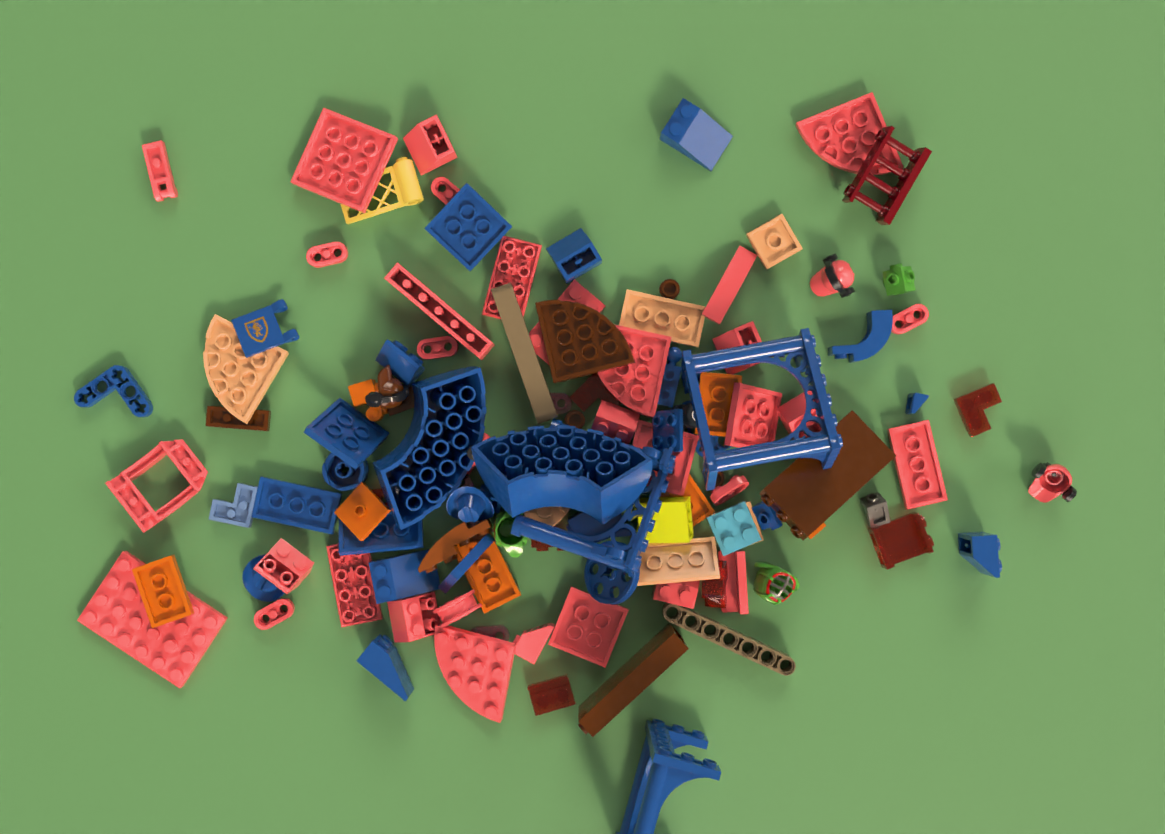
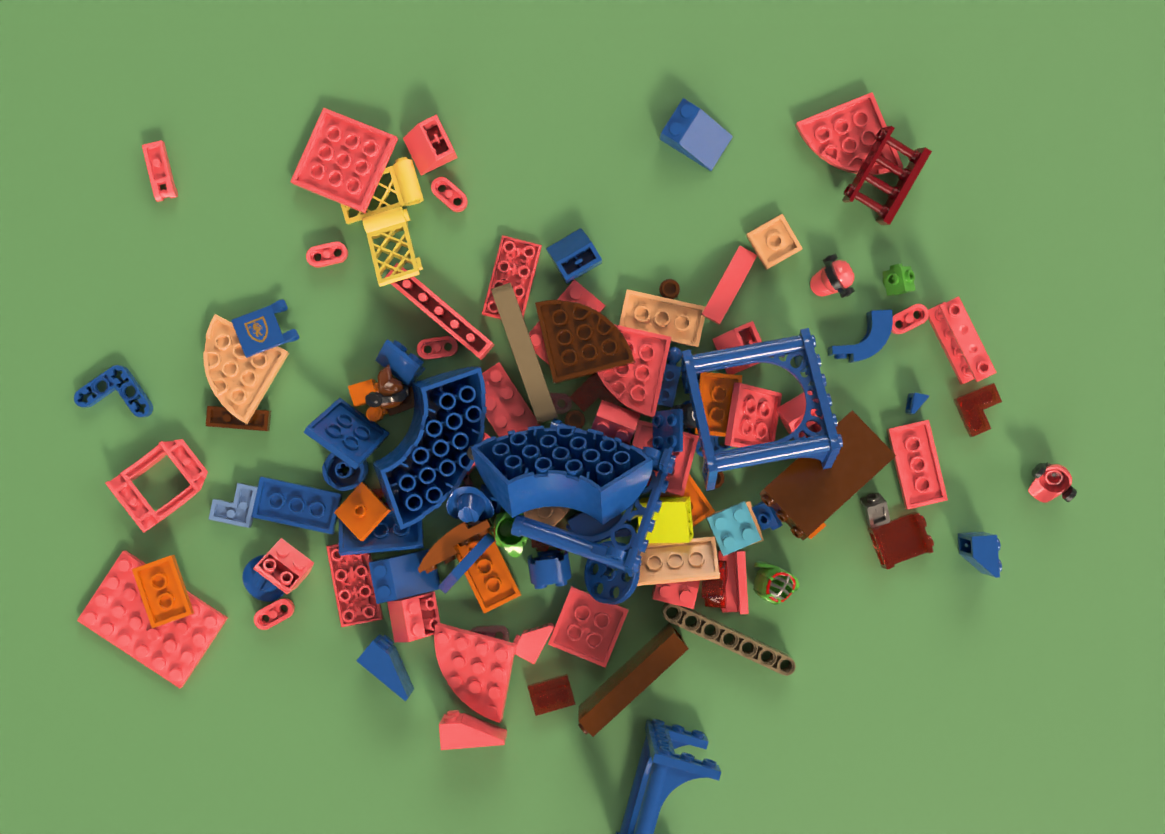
blue plate [424,183,512,271] -> none
coral wheel [433,589,482,628] -> none
coral plate [710,475,749,506] -> none
none -> light yellow piece [362,206,423,287]
none -> coral slope [439,710,507,750]
none -> coral plate [482,362,541,437]
none -> blue brick [527,549,572,589]
none -> coral fence [928,296,997,385]

